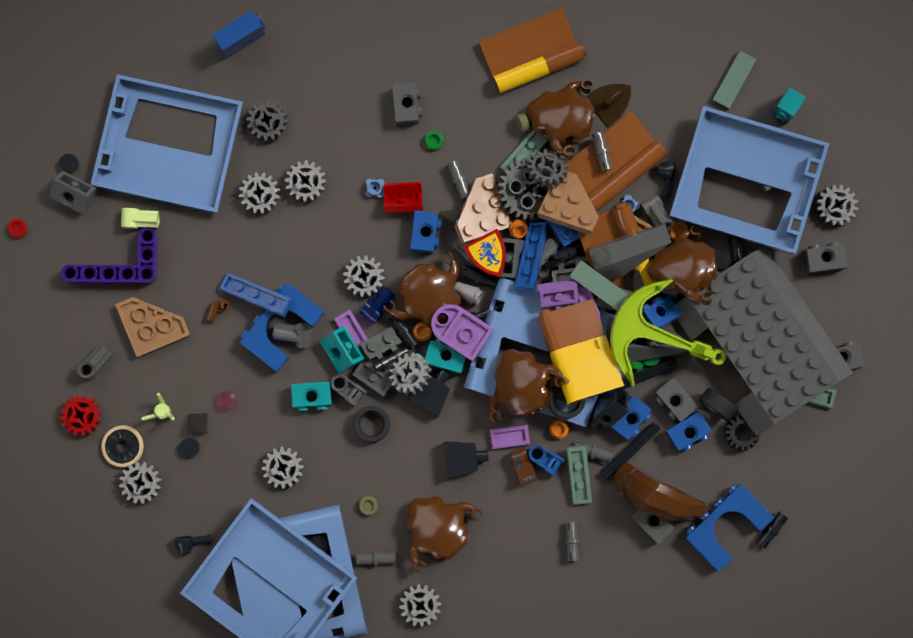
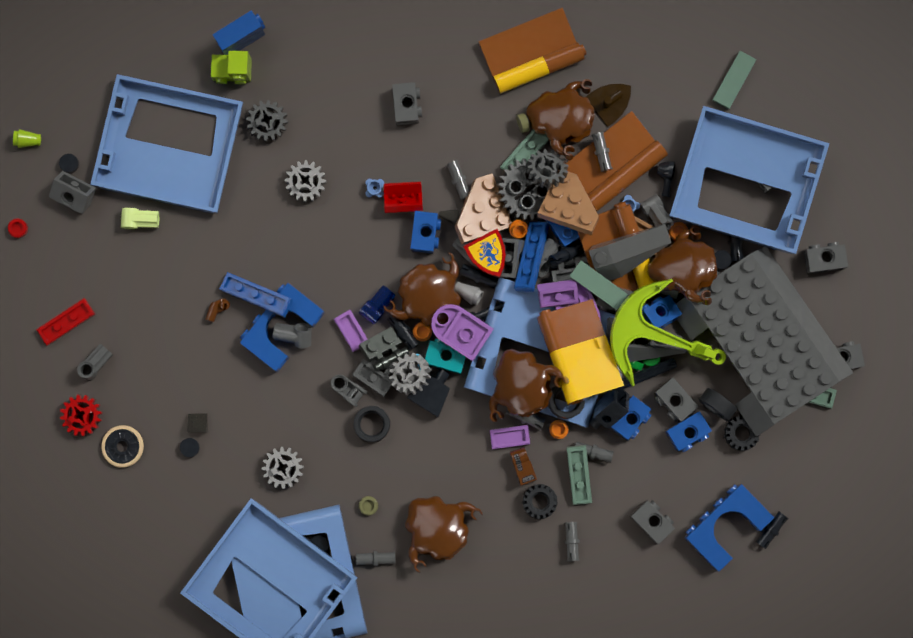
dark purple beam [61,227,159,284] -> none
medium nougat plate [115,297,191,358] -> none
light grey gear [119,462,162,504] -> none
yellowish green plant [141,393,175,421] -> none
black bar [174,534,211,554] -> none
clear pink tile [217,391,237,410] -> none
light grey gear [239,172,281,214] -> none
teal brick [291,382,332,411] -> none
teal brick [320,326,365,374] -> none
light grey gear [343,255,385,297] -> none
light grey gear [399,584,441,627] -> none
green tile [425,131,444,151] -> none
black torso [444,441,489,478] -> none
blue piece [528,445,565,477] -> none
black axle [601,422,661,480] -> none
reddish brown piece [614,463,711,521] -> none
clear smoke slope [623,270,644,291] -> none
teal brick [772,87,806,124] -> none
light grey gear [816,184,858,226] -> none
none -> lime cone [13,129,41,148]
none -> red tile [36,298,96,346]
none -> lime brick [211,51,252,84]
none -> dark grey pin [506,409,545,430]
none -> black tyre [522,484,558,519]

